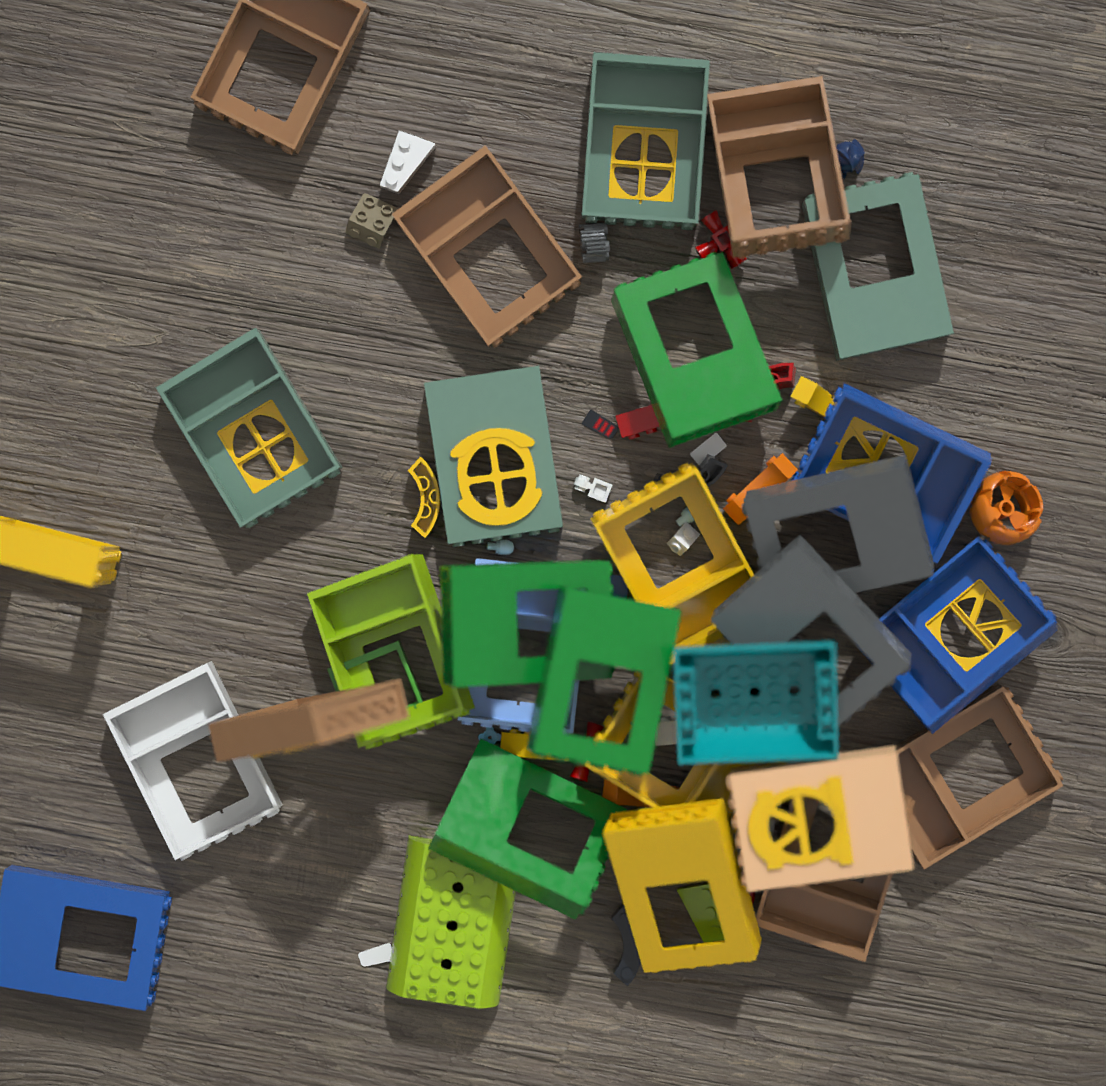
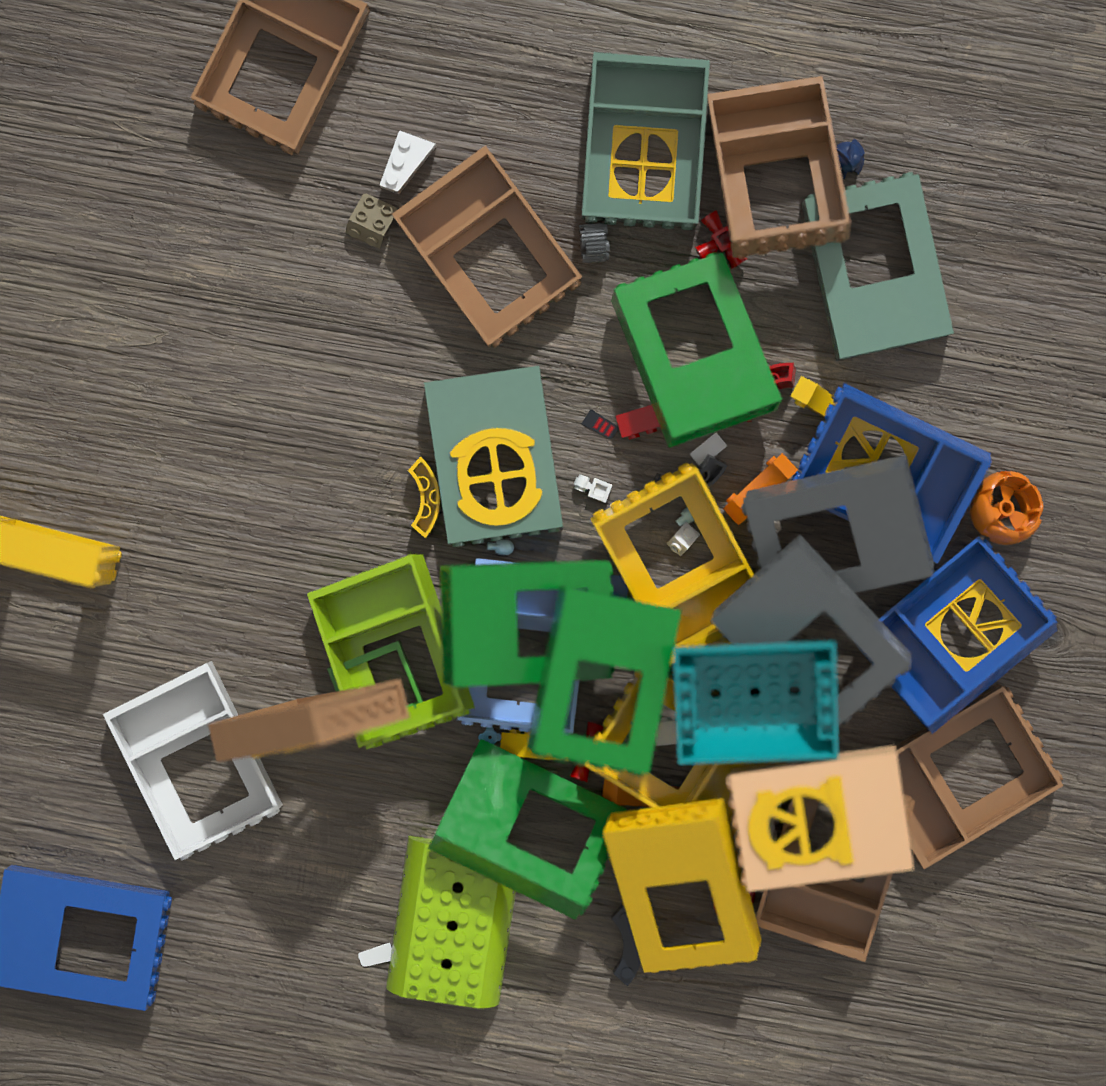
sand green panel [156,328,343,528] -> none
lime wing [677,883,725,942] -> none

